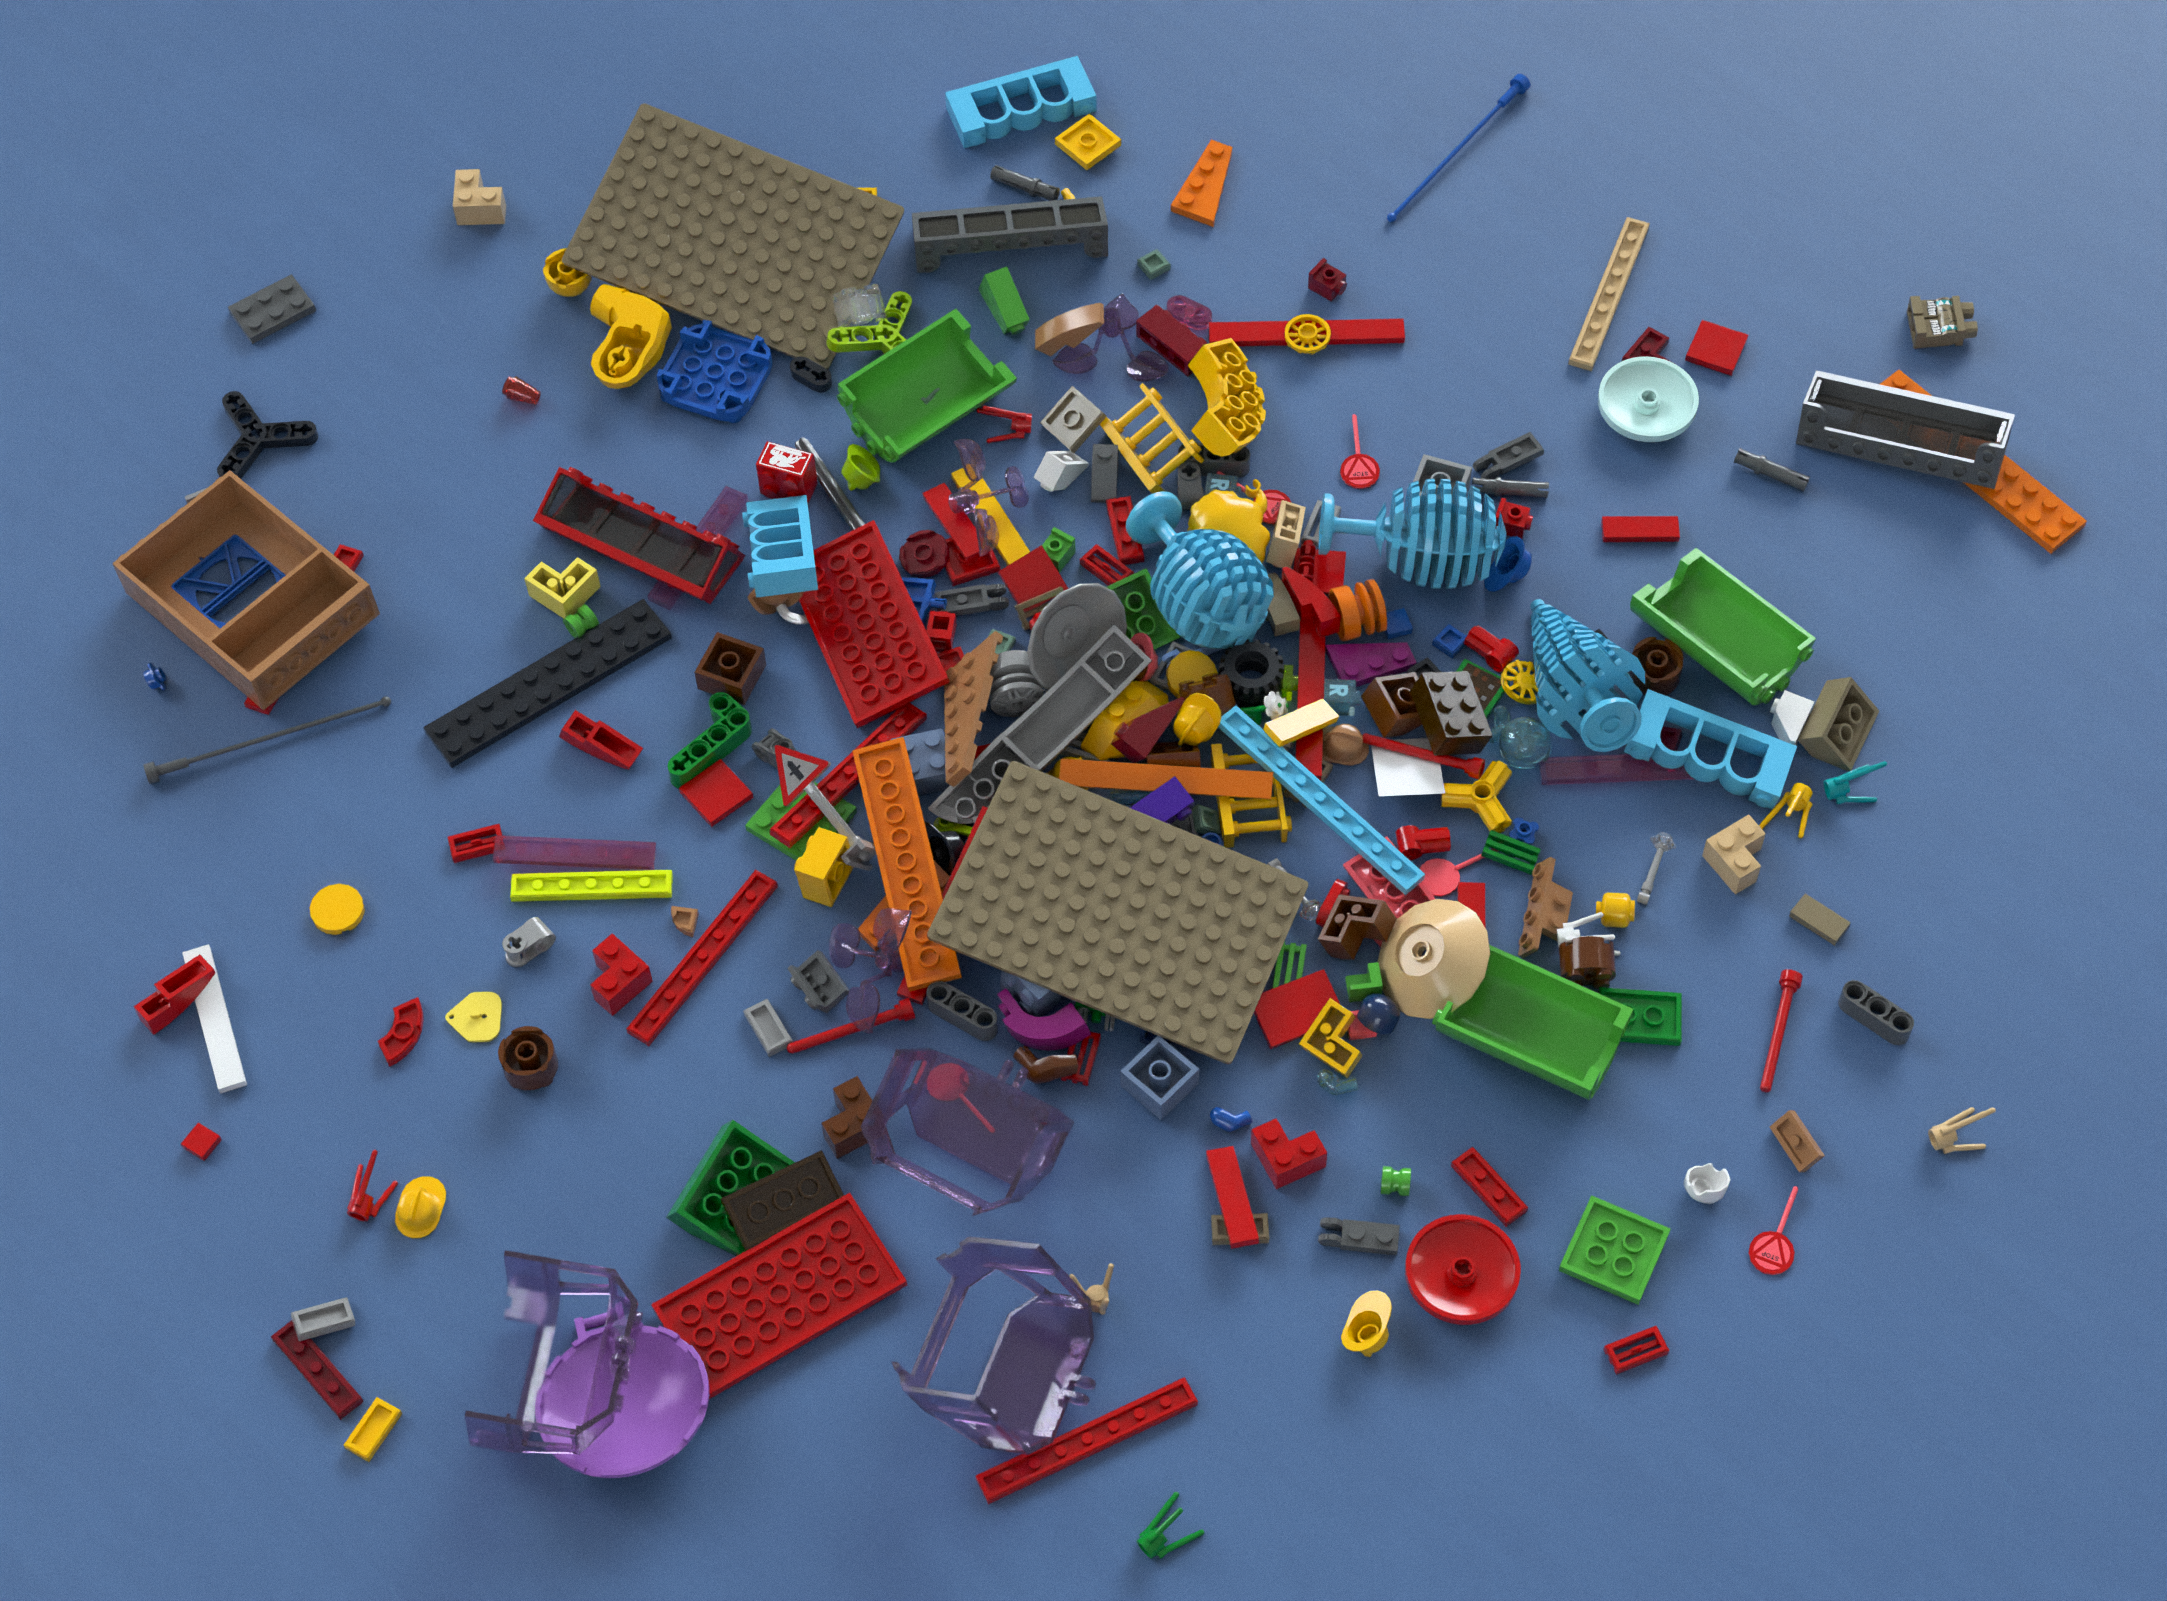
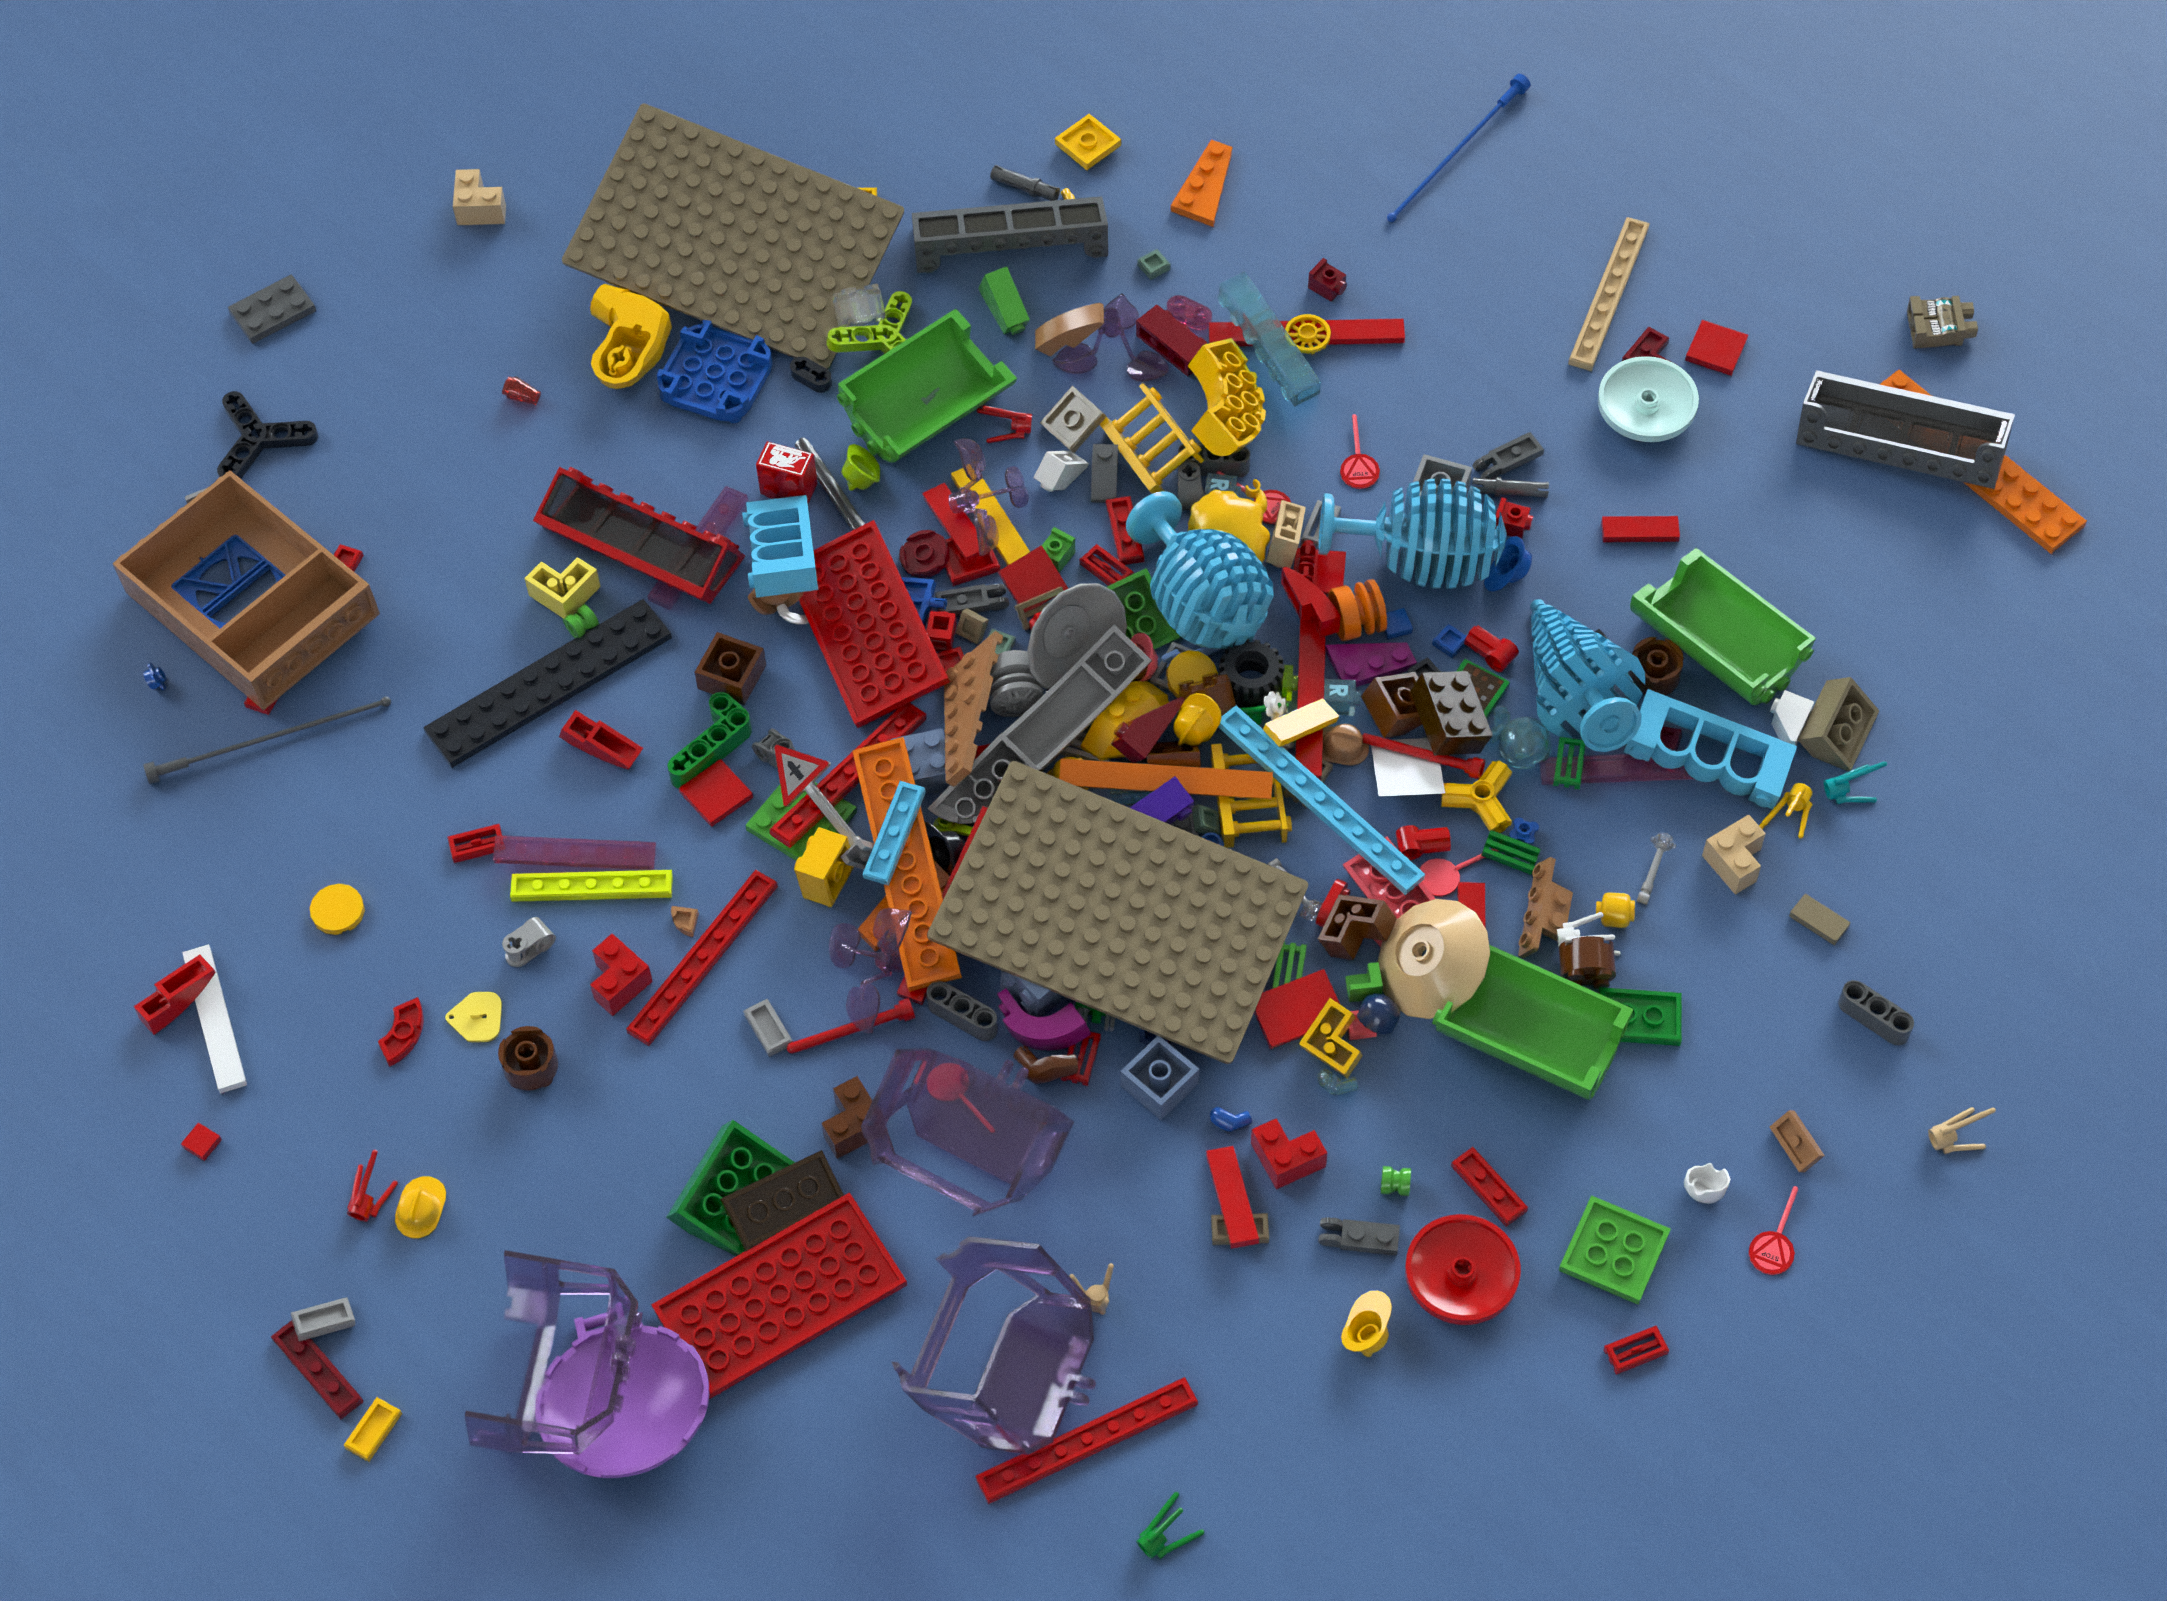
yellow cylinder [543,248,592,297] -> none
dark grey bracket [787,950,851,1013] -> none
medium azure fence [945,56,1097,148] -> none
dark tan slope [1266,572,1300,636] -> none
yellow wheel [1501,660,1539,705] -> none
dark grey pin [1734,448,1810,492] -> none
red piece [1760,969,1803,1092] -> none
none -> medium azure tile [862,781,926,886]
none -> dark tan tile [956,608,989,644]
none -> clear light blue brick [1218,271,1321,407]
none -> green tile [1553,737,1585,790]

